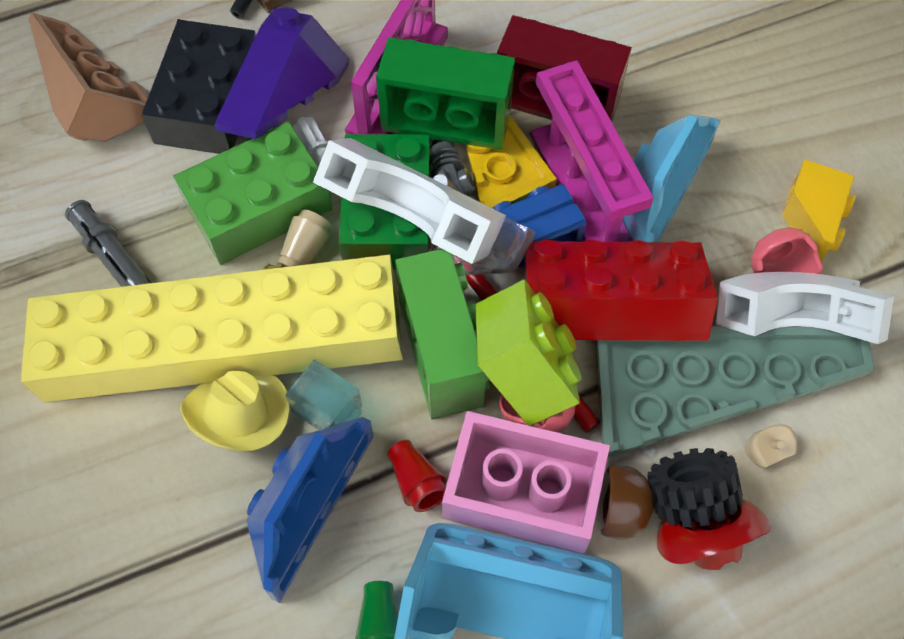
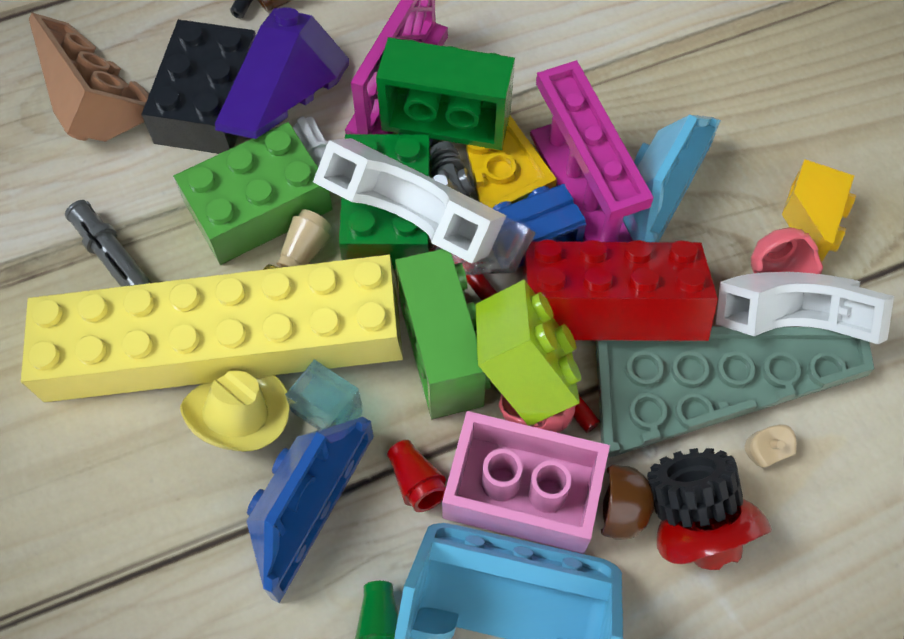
dark red brick [497,15,632,122] -> none

